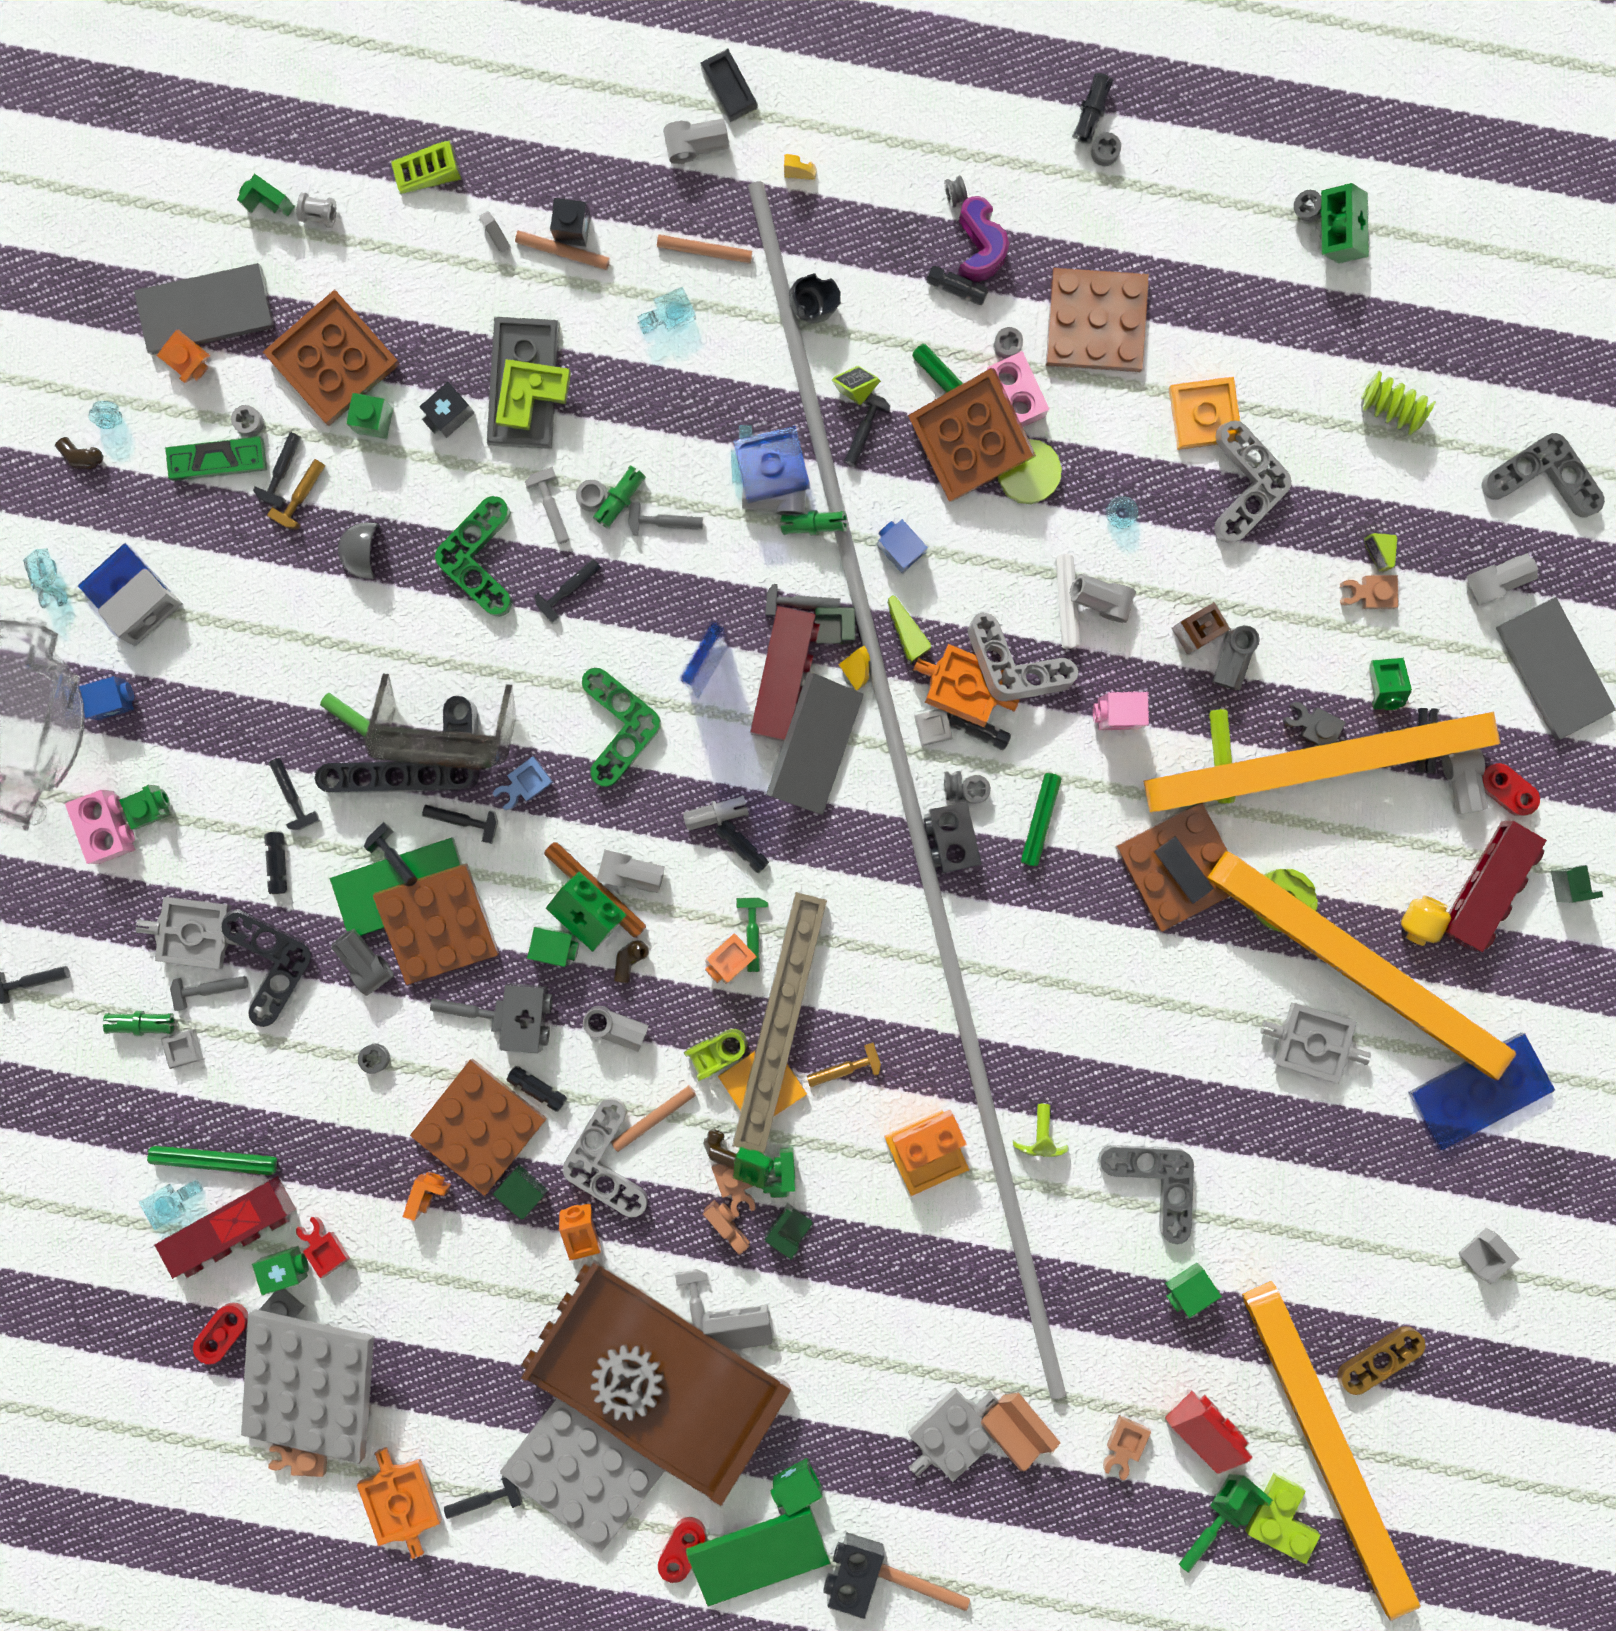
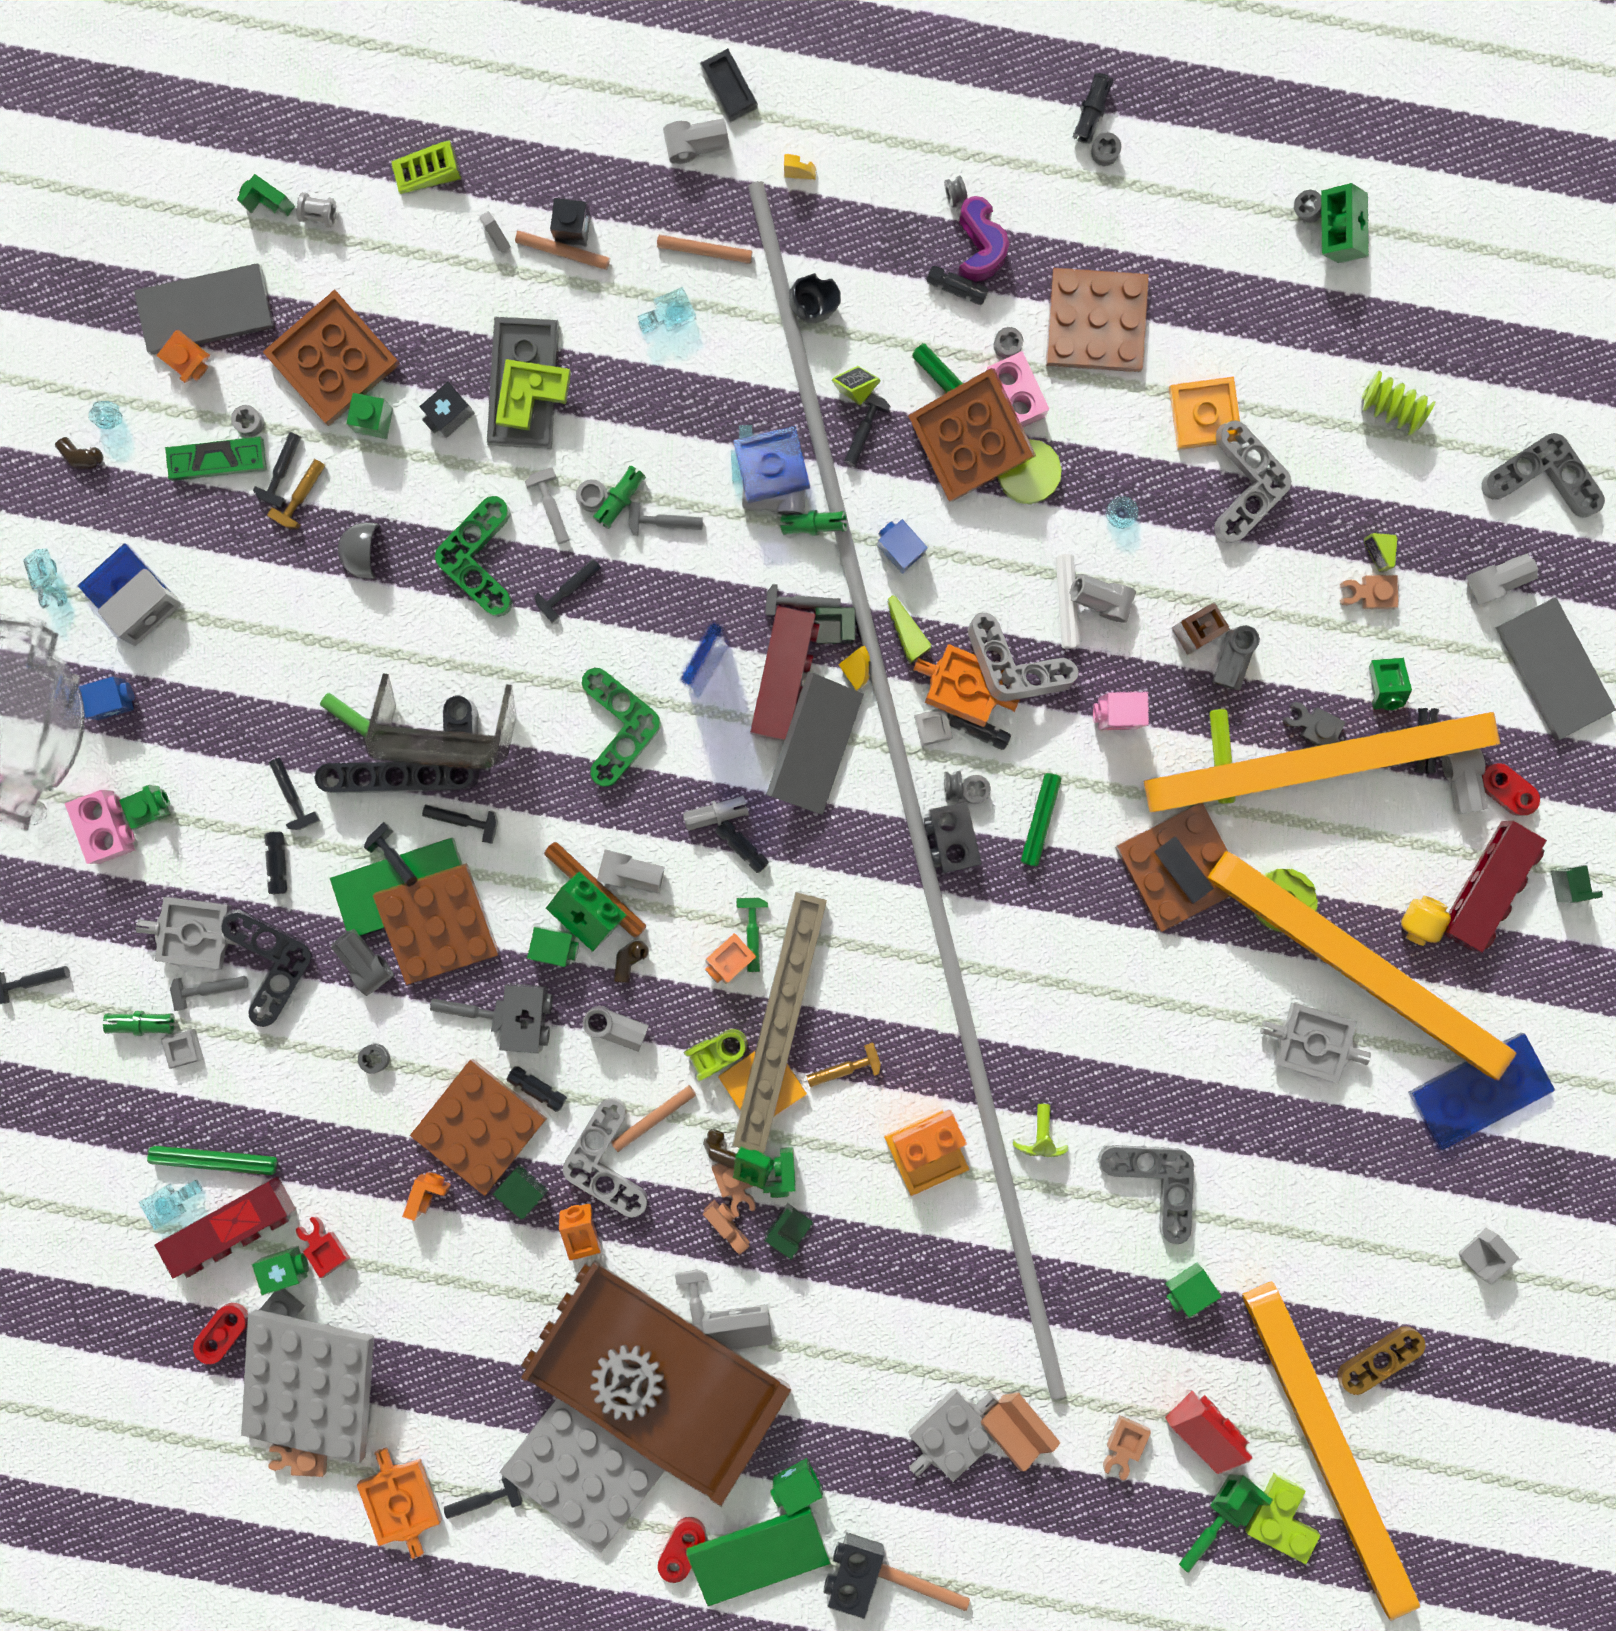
medium blue plate [493,756,554,810] -> none

